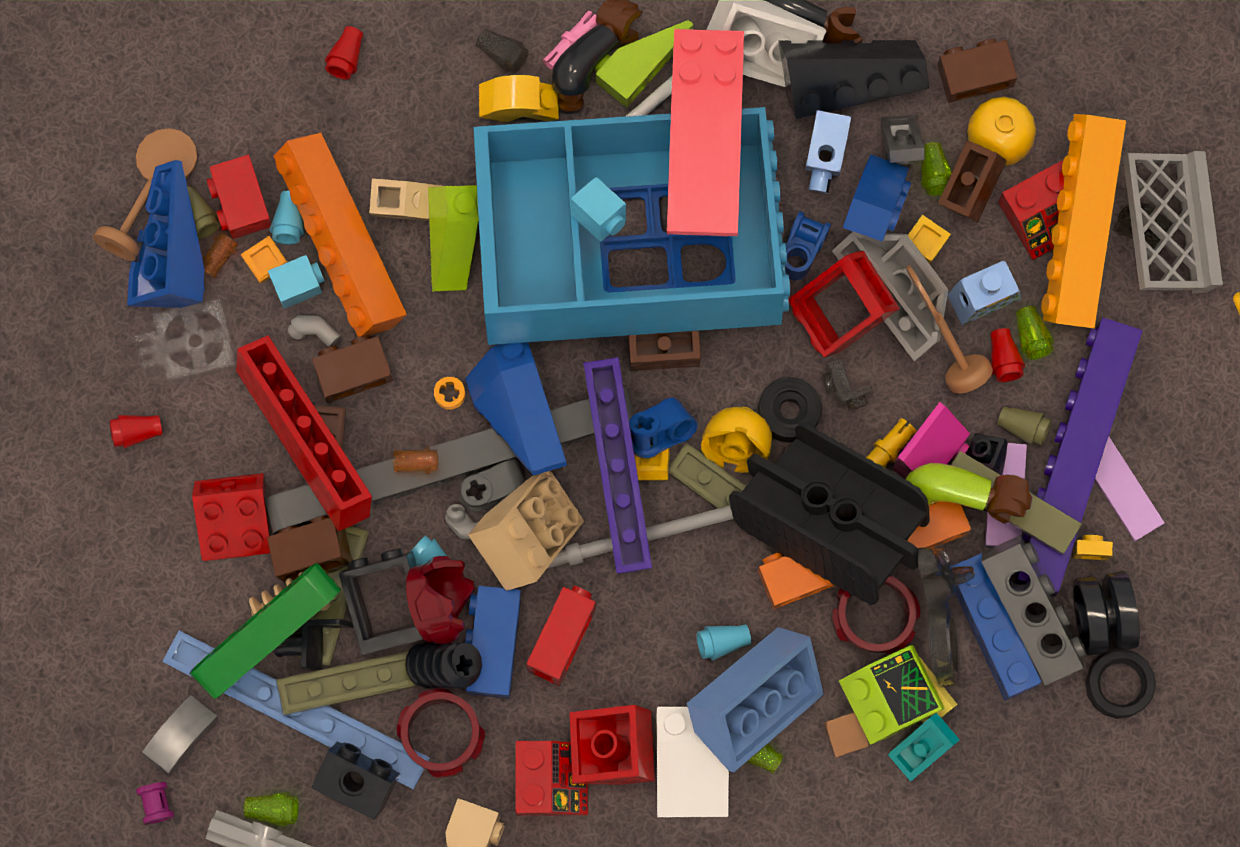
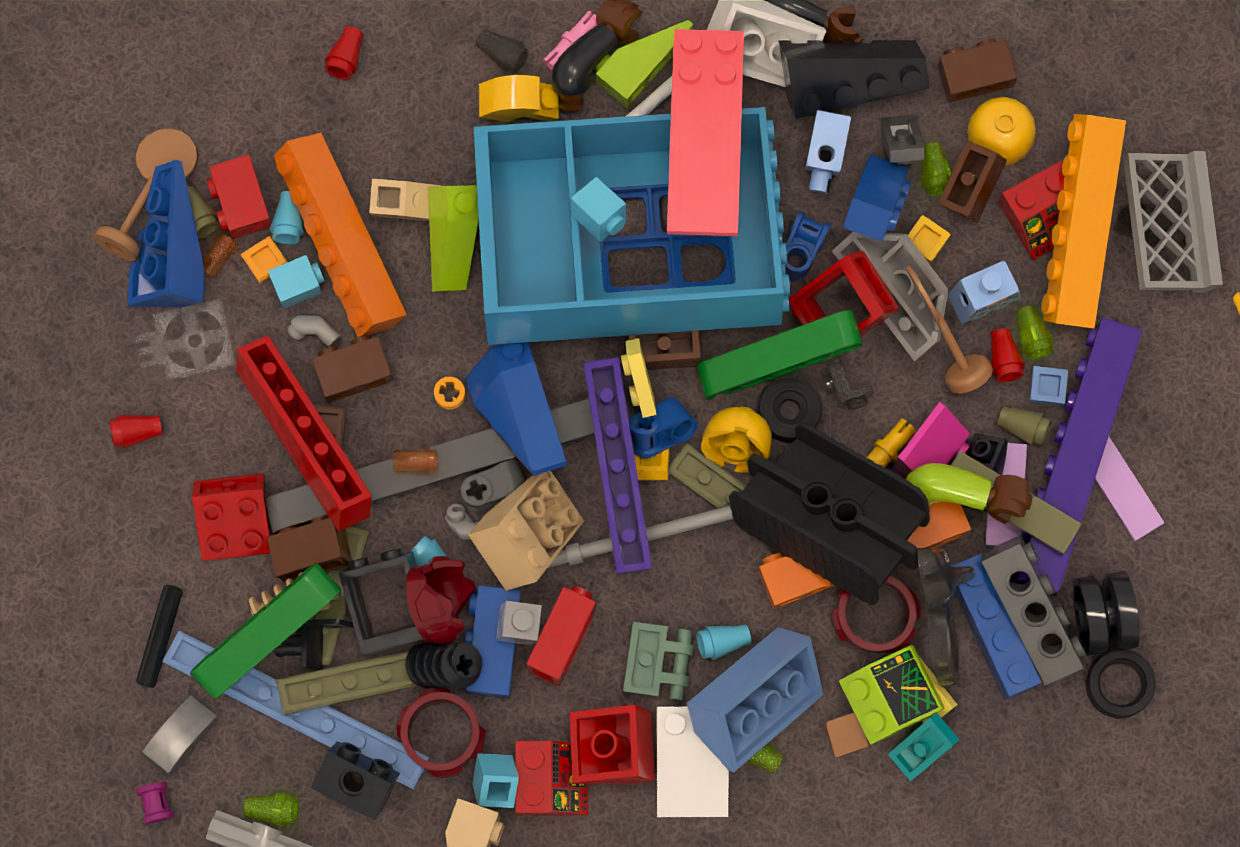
yellow plate [1072,535,1113,560] -> none
none -> black axle [136,585,183,688]
none -> medium azure brick [472,753,519,808]
none -> light grey brick [496,601,542,645]
none -> light yellow plate [621,338,657,418]
none -> sand green plate [623,622,694,701]
none -> green beam [696,310,863,400]
none -> medium blue plate [1029,366,1068,406]

